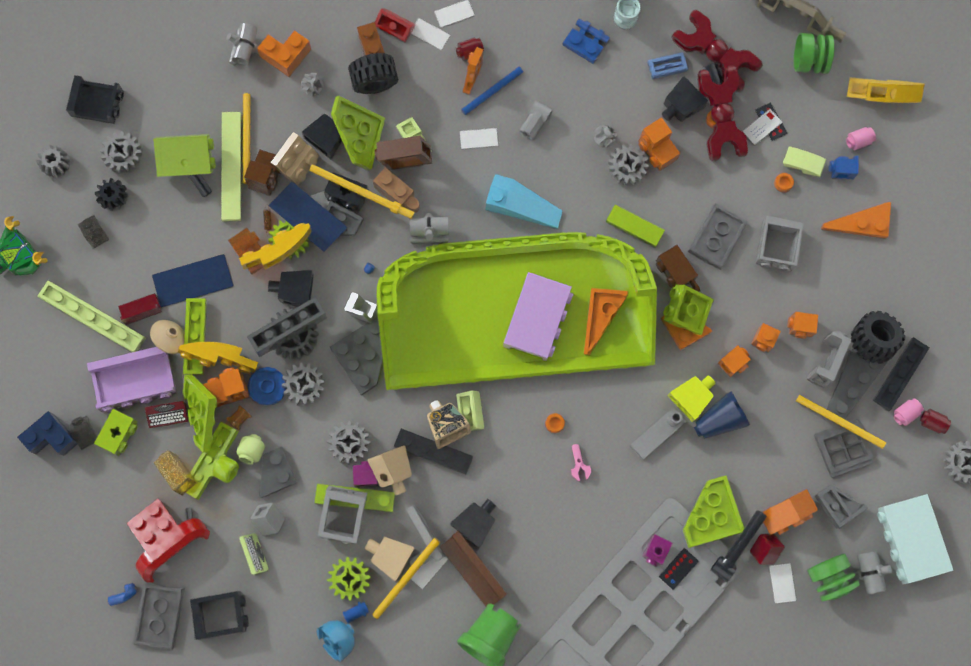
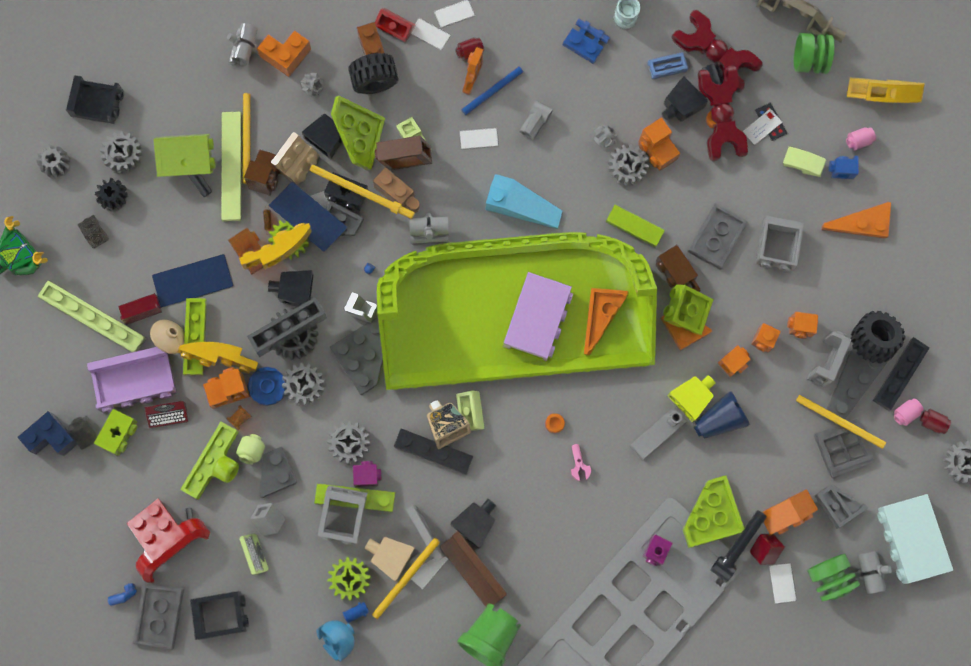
clear yellow brick [153,450,197,496] -> none
lime plate [183,374,217,453] -> none
tan torso [367,445,412,495] -> none
black sticker [659,548,699,590] -> none
orange tile [774,173,794,192] -> none

